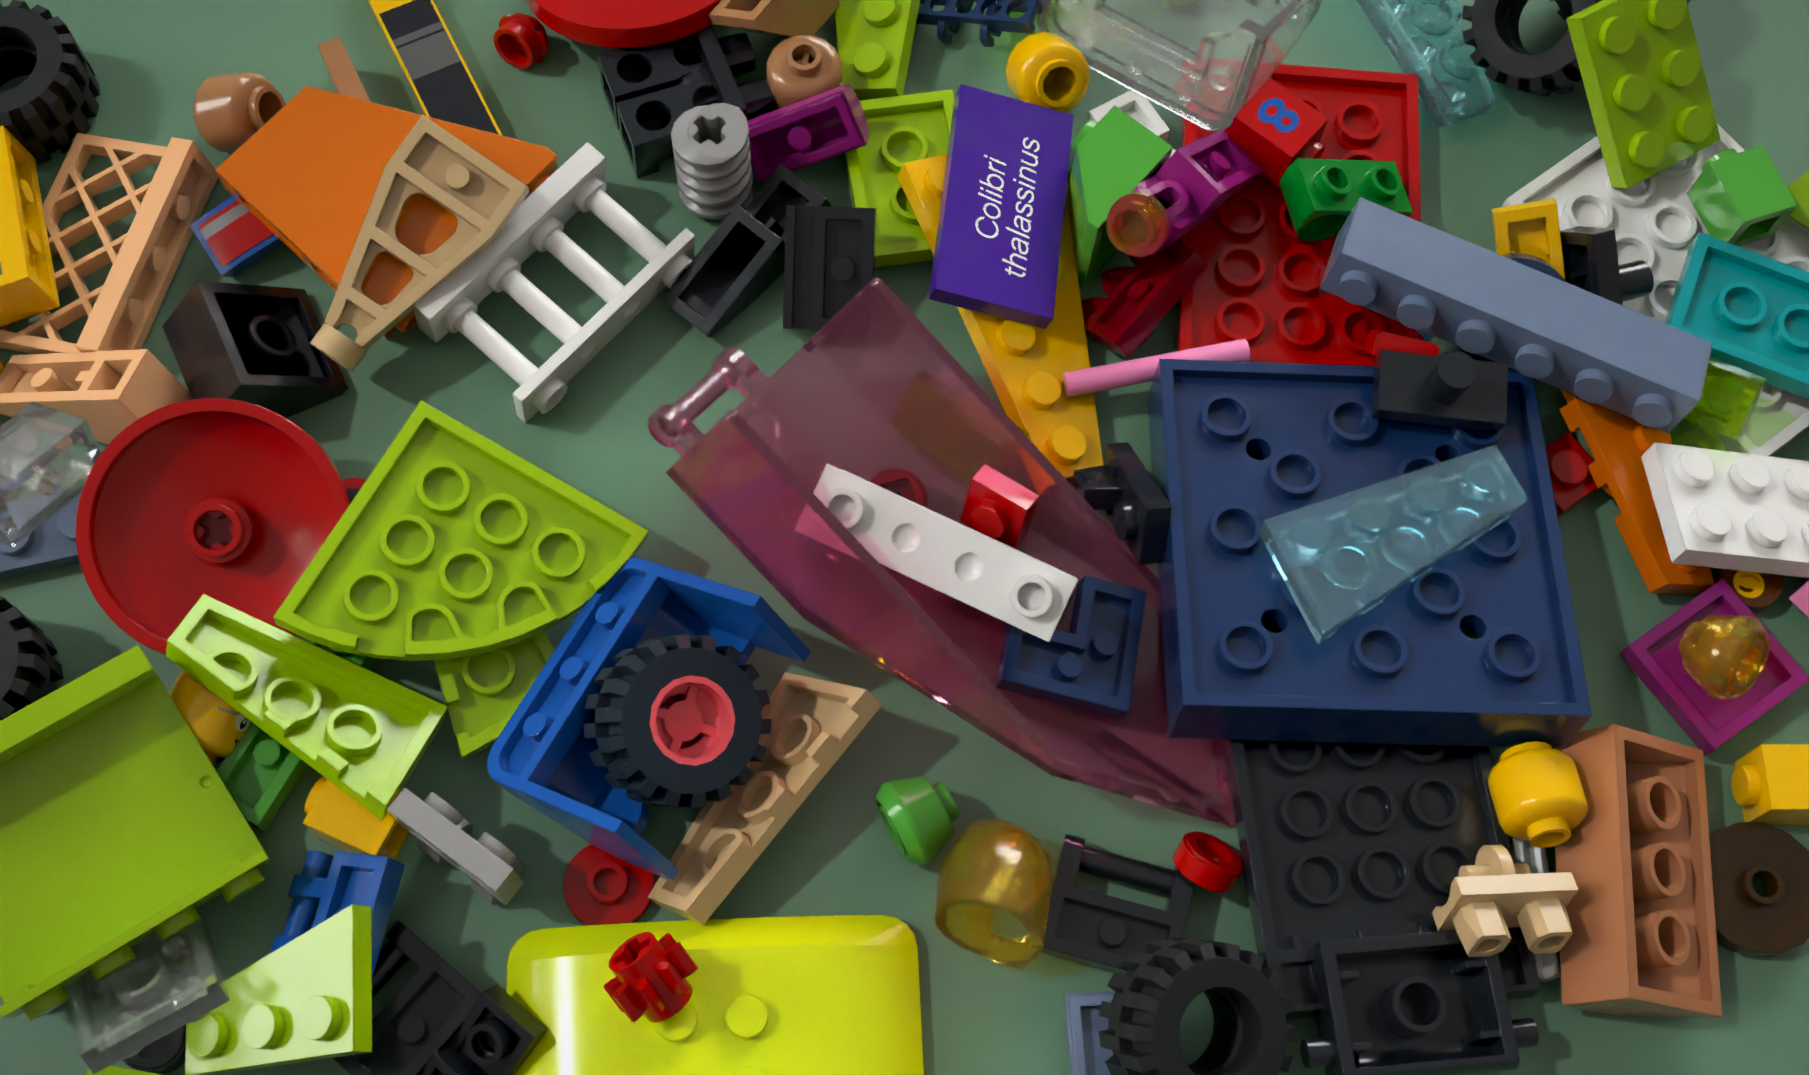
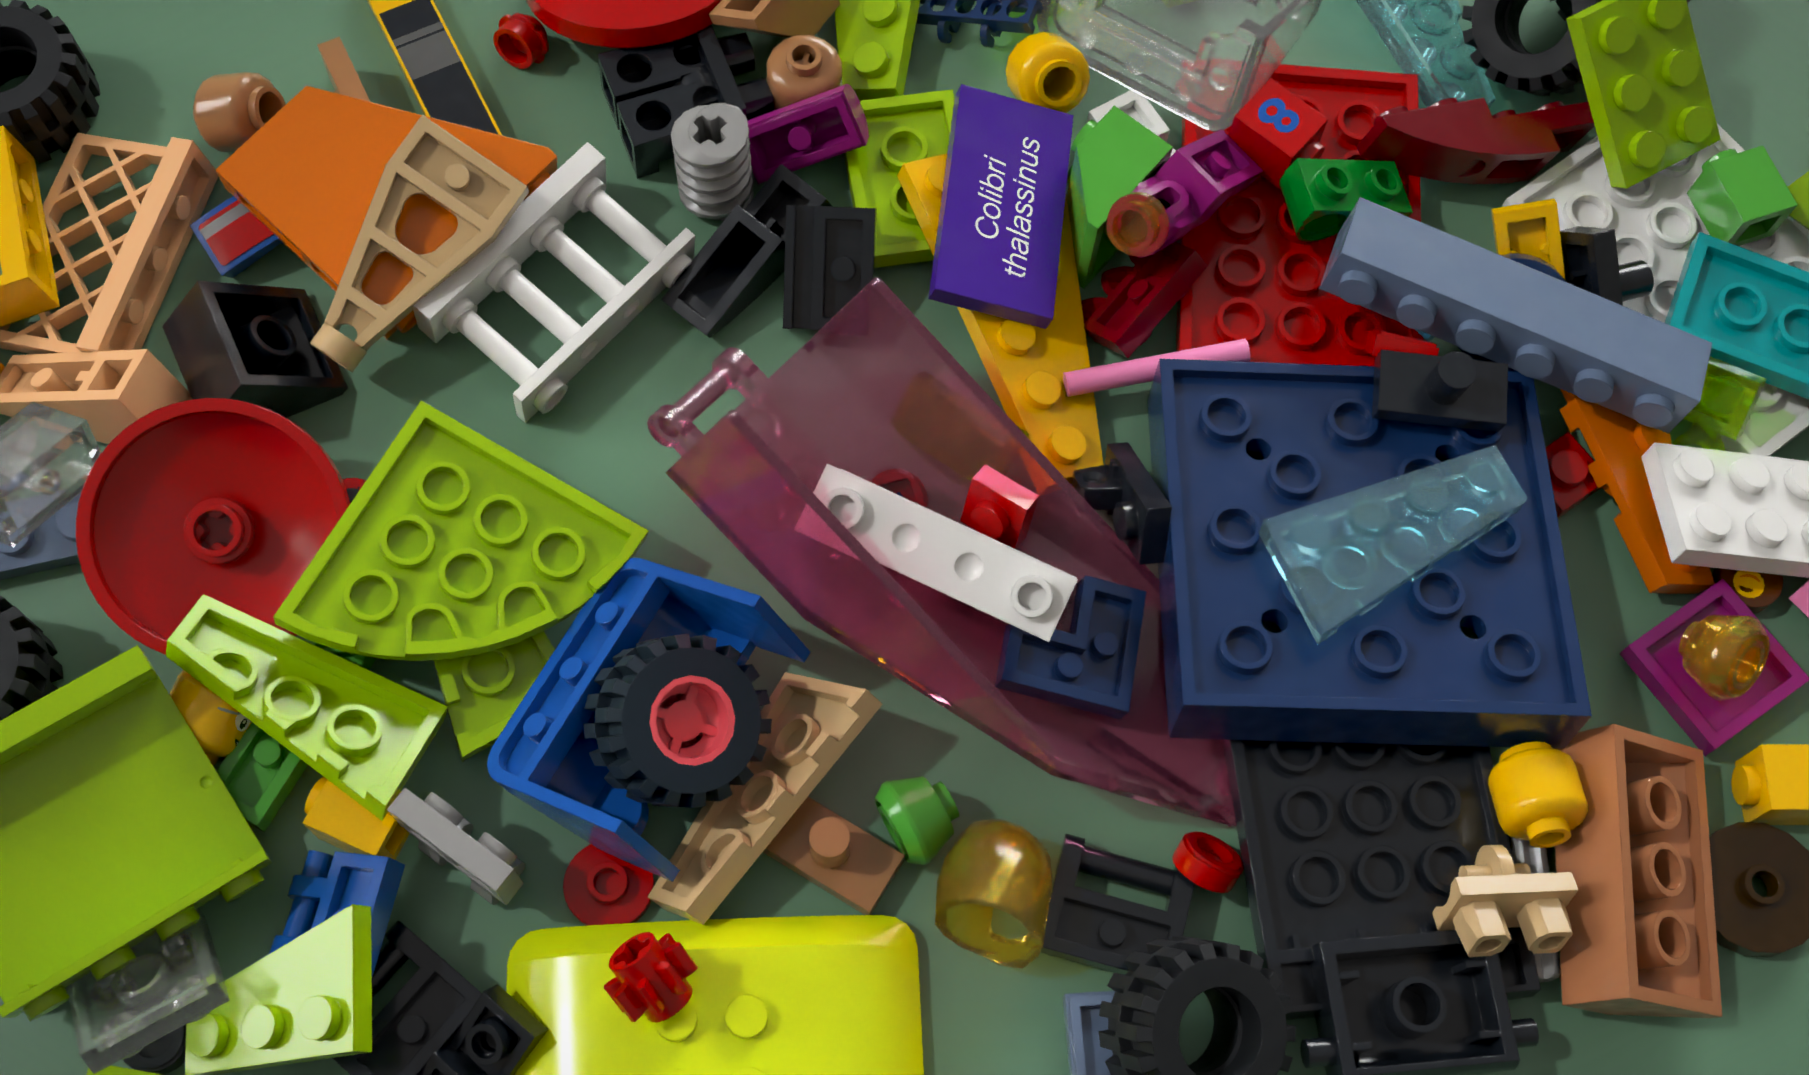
none -> medium nougat tile [763,797,905,915]
none -> dark red slope [1356,98,1595,184]

